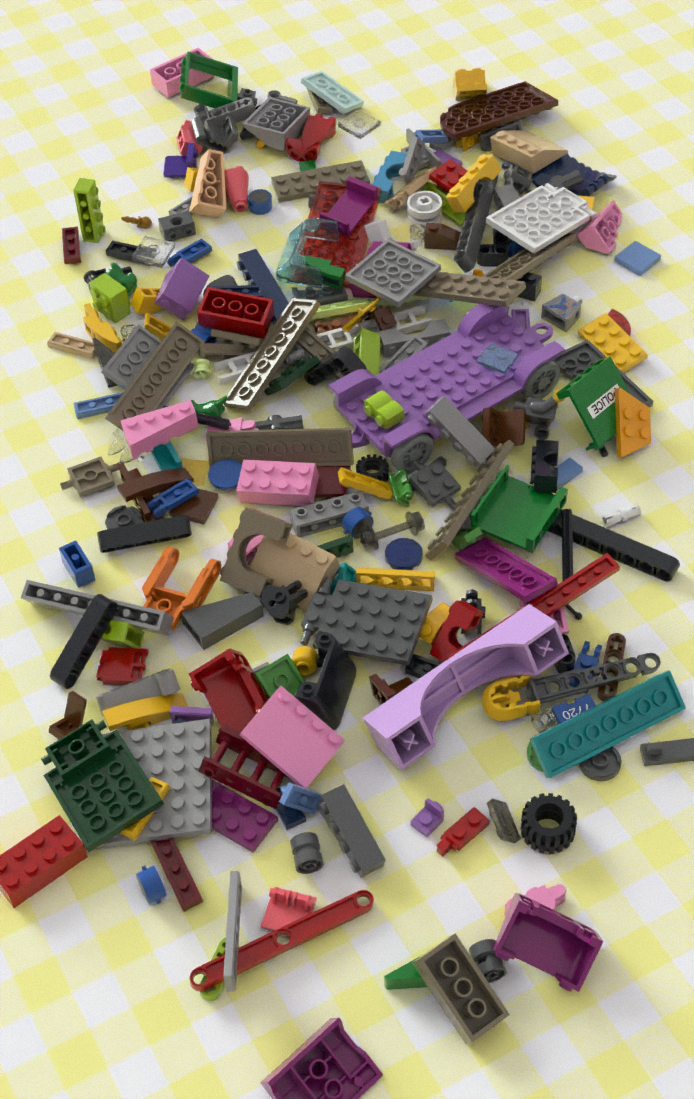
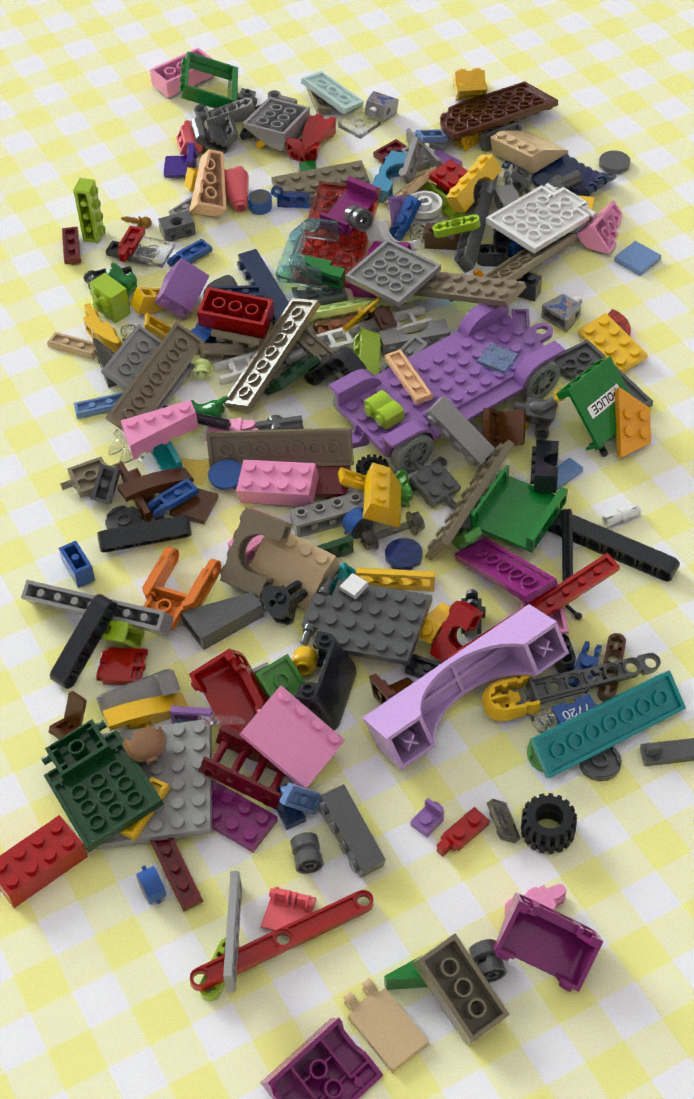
none -> dark grey brick [90,463,122,505]
none -> red hinge [118,226,145,262]
none -> medium nougat cylinder [122,726,167,765]
none -> clear piece [198,714,245,725]
none -> clear blue hinge [271,185,309,209]
none -> white tile [340,573,368,600]
none -> tan tile [343,978,429,1073]
none -> dark grey wheel [344,205,373,231]
none -> yellow slope [363,463,401,528]
none -> light grey torso [365,91,399,120]
none -> dark red plate [373,139,406,164]
none -> light nougat tile [385,349,433,405]
none -> medium lavender tile [388,195,405,226]
none -> blue hinge [389,194,422,241]
none -> lime beam [432,214,481,238]
none -> dark grey tile [599,150,630,174]

